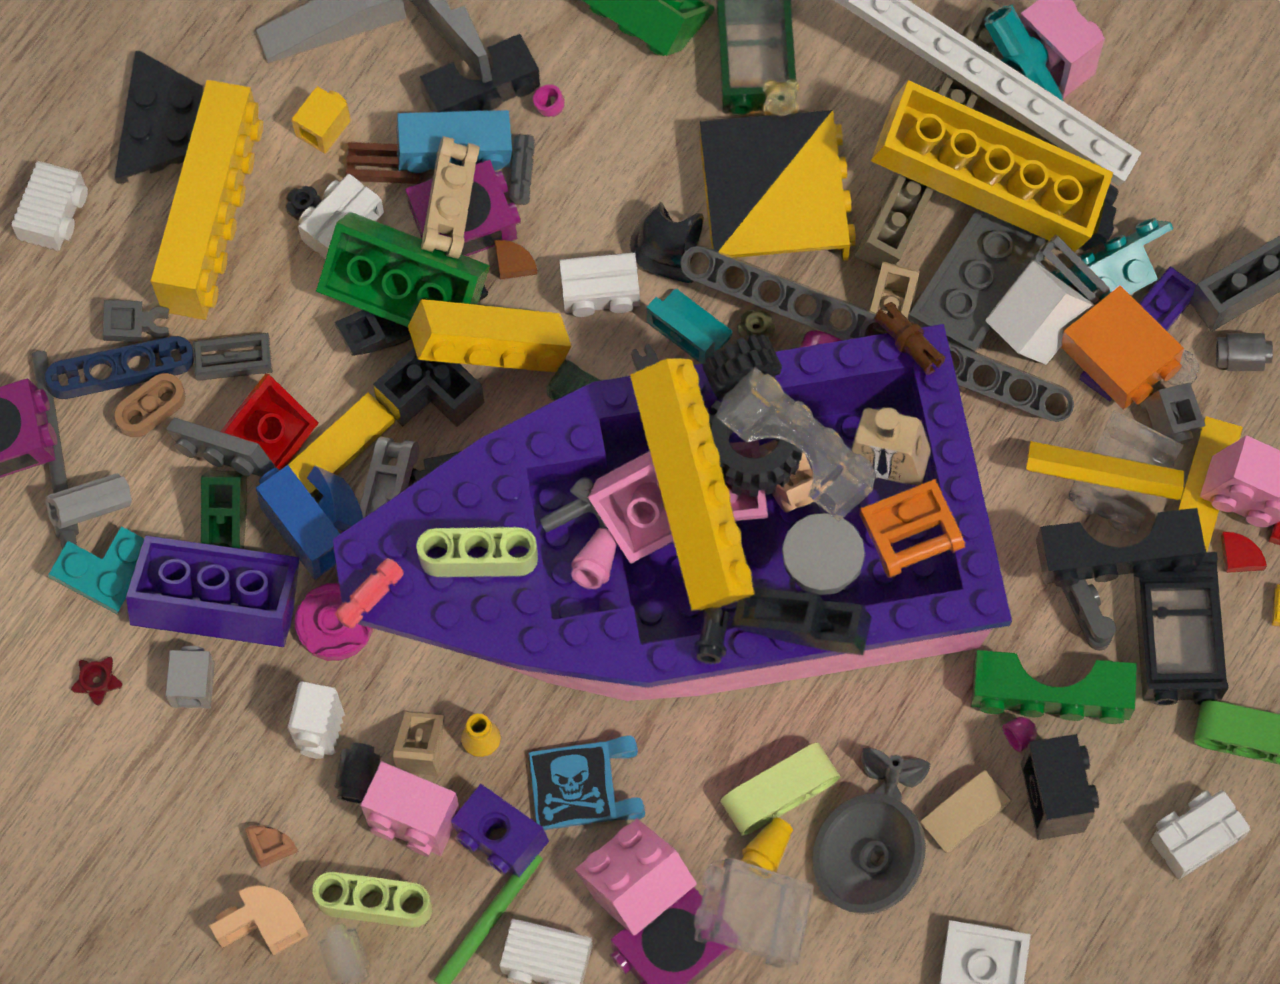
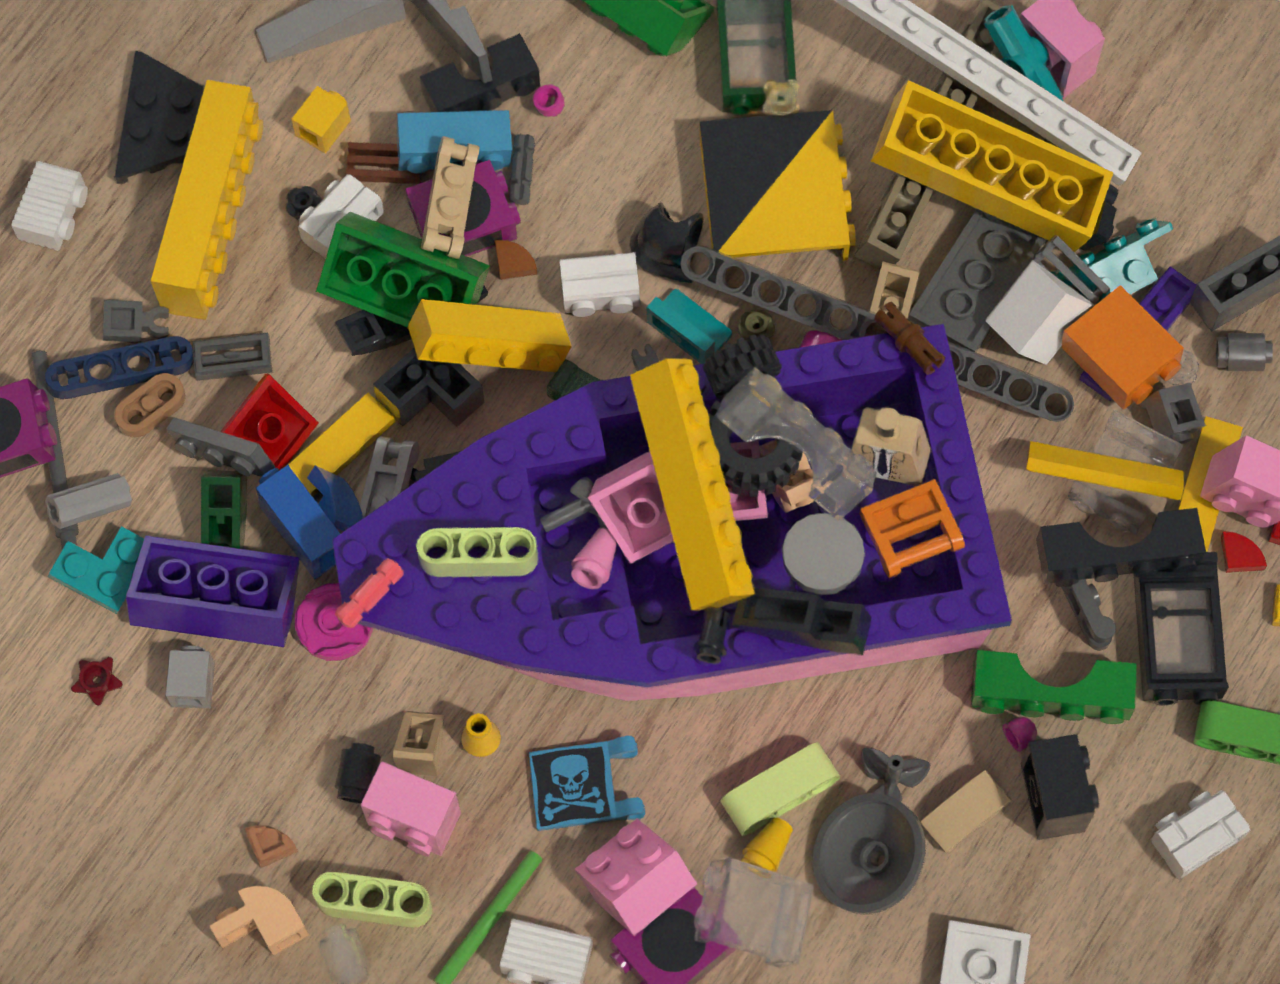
white brick [288,682,345,759] -> none
dark purple brick [451,784,549,877] -> none

